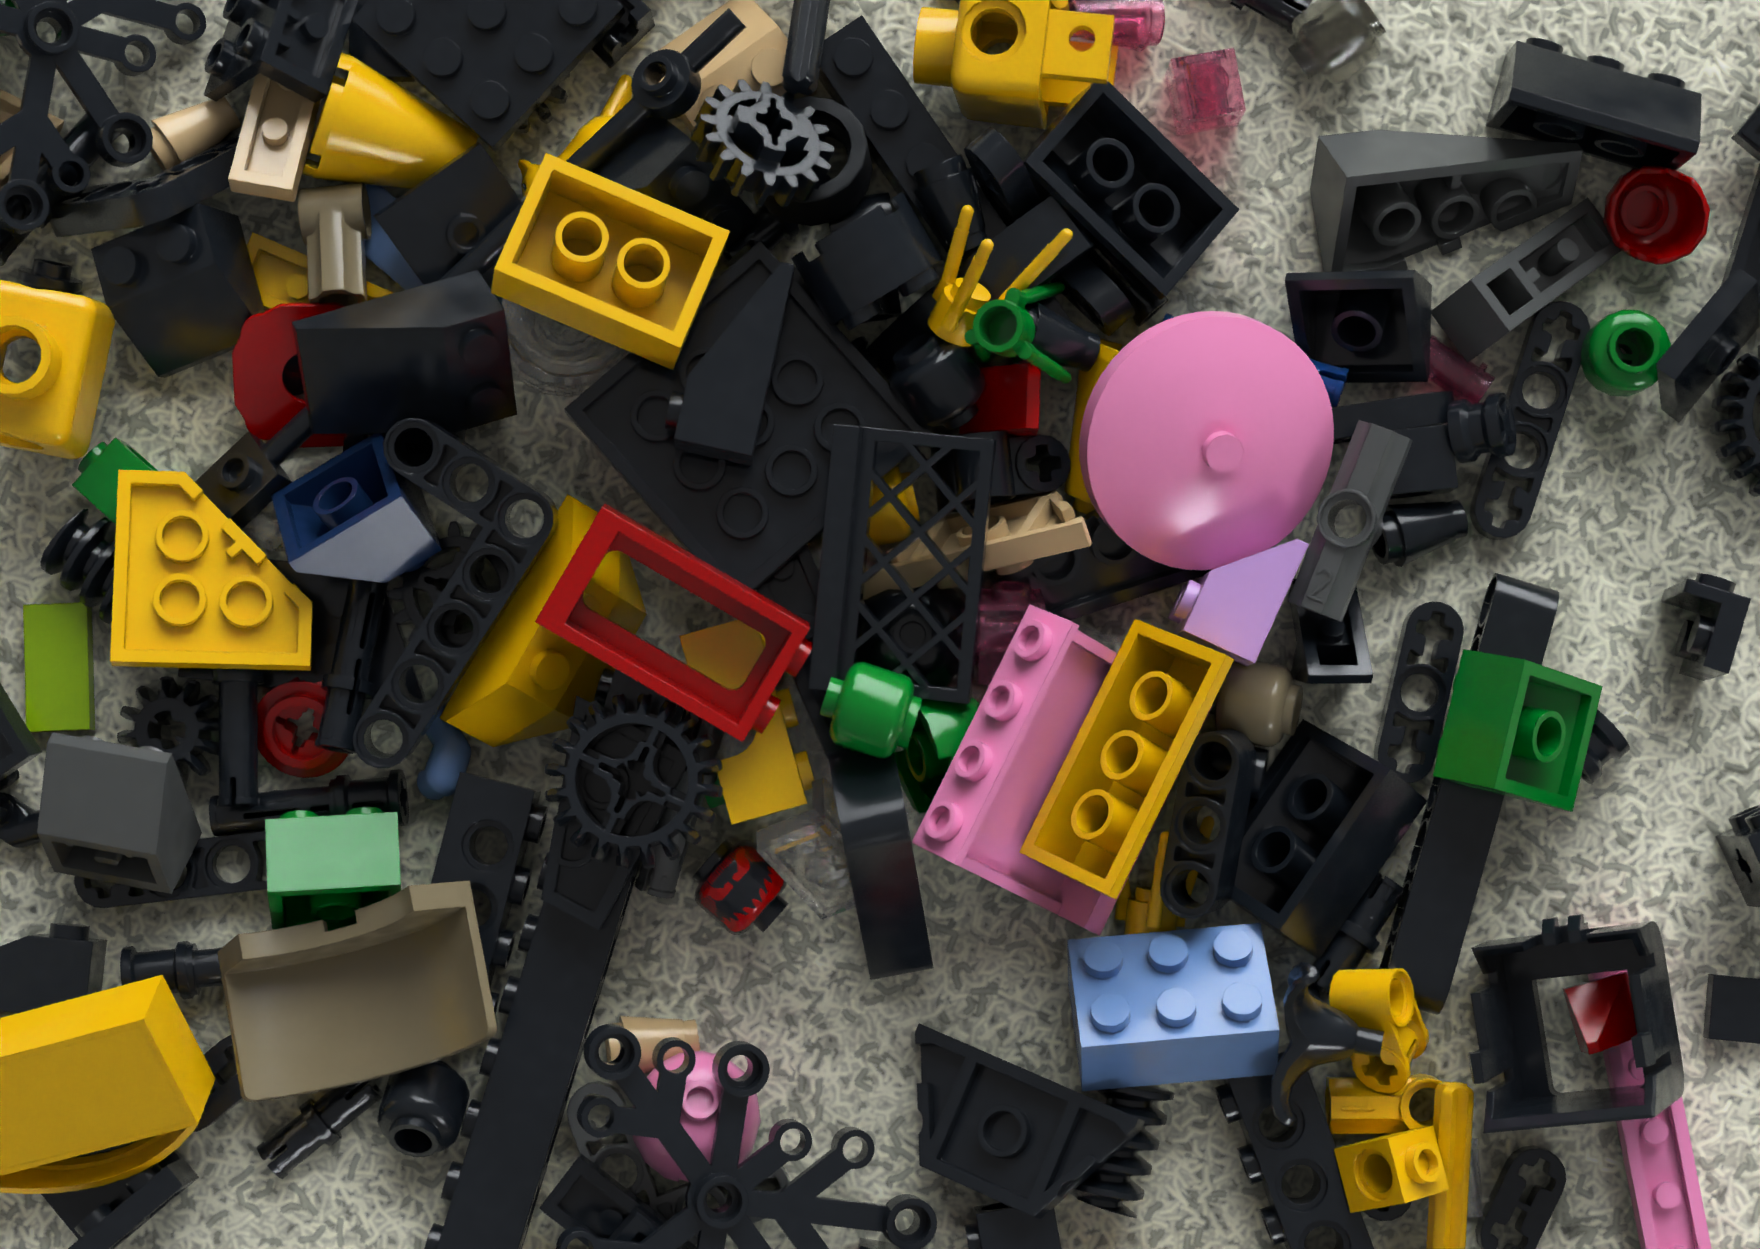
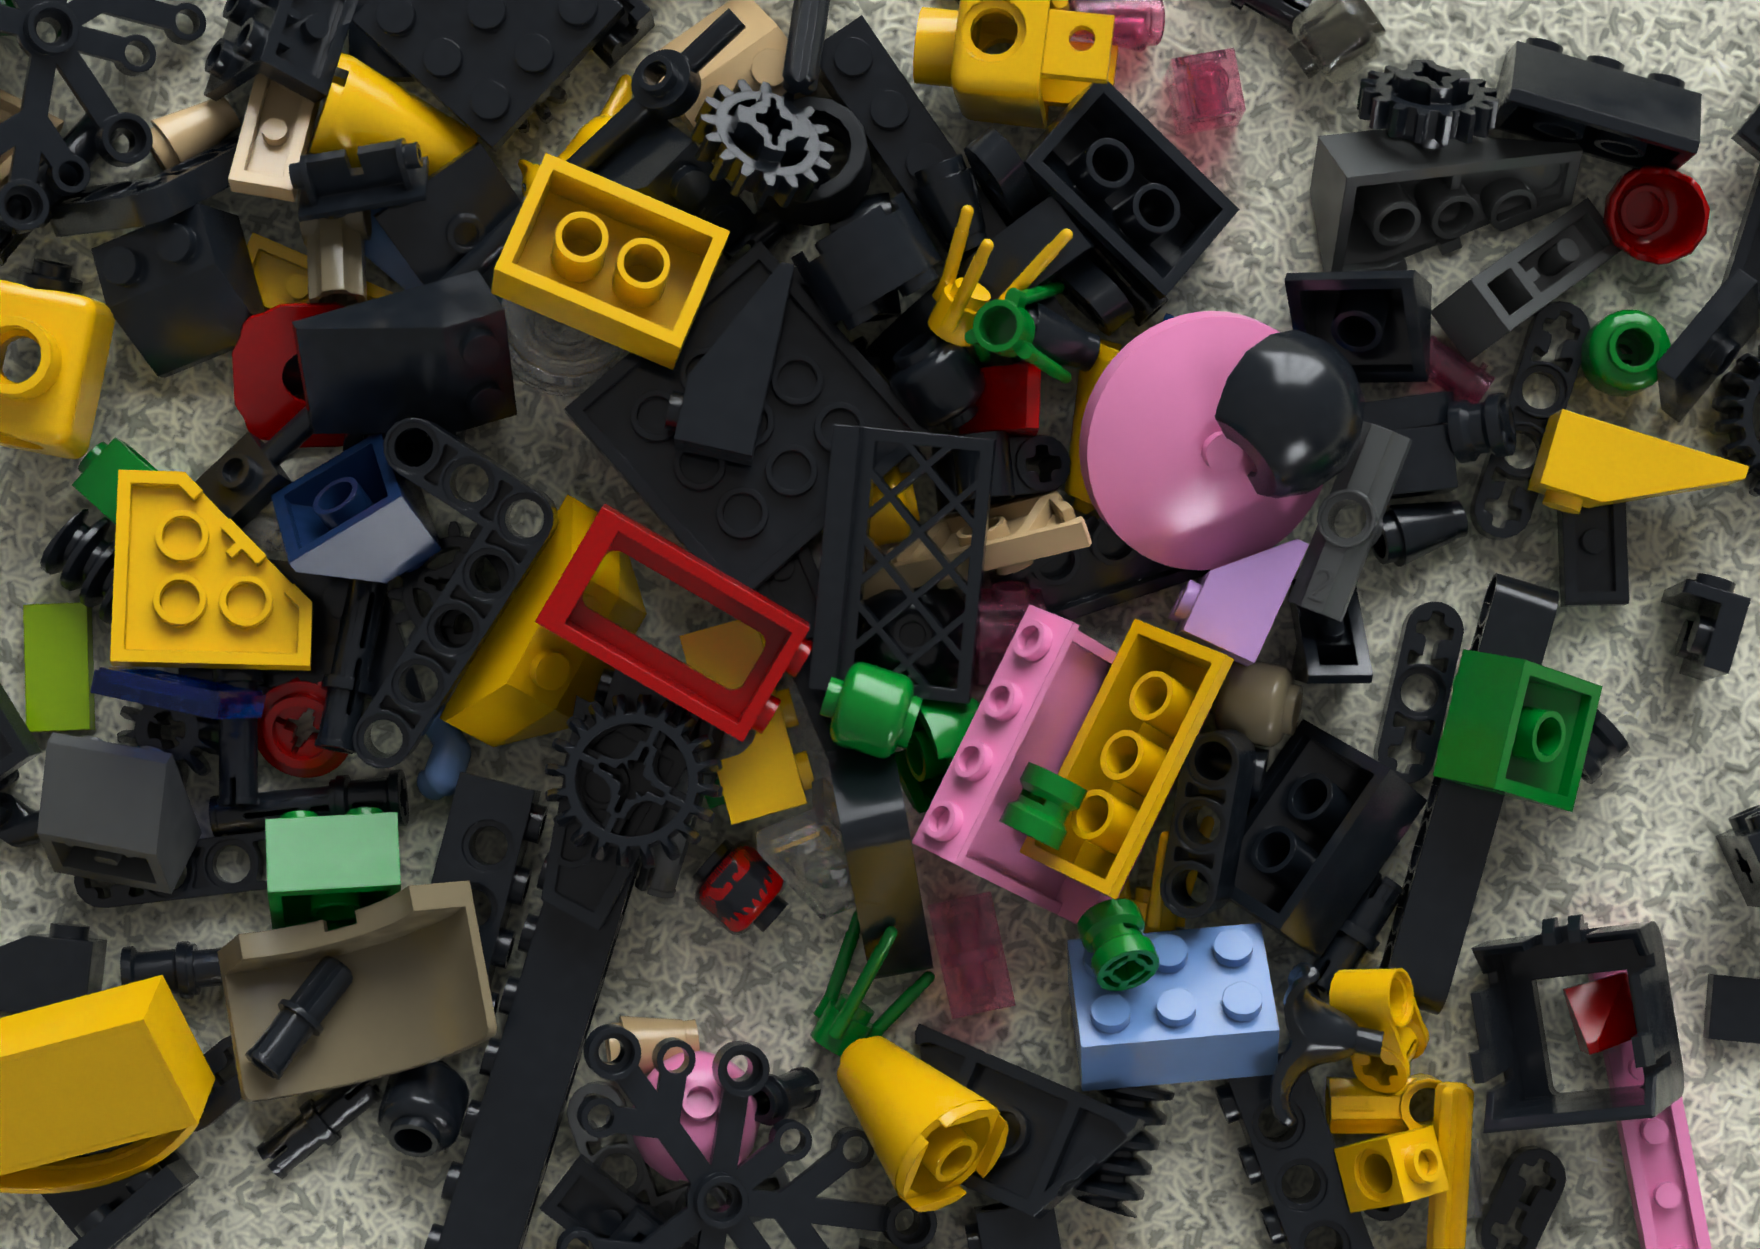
none -> clear blue tile [90,667,266,720]
none -> black axle [245,956,353,1080]
none -> black hinge [289,138,429,222]
none -> black pin [752,1067,821,1126]
none -> green plant [810,910,935,1057]
none -> yellow cone [837,1036,1009,1212]
none -> clear pink hips [927,891,1016,1019]
none -> green wheel [999,762,1088,851]
none -> green wheel [1077,899,1159,991]
none -> black cylinder [1215,330,1366,498]
none -> black gear [1357,60,1499,149]
none -> yellow slope [1528,409,1749,514]
none -> black hinge [1557,502,1629,607]

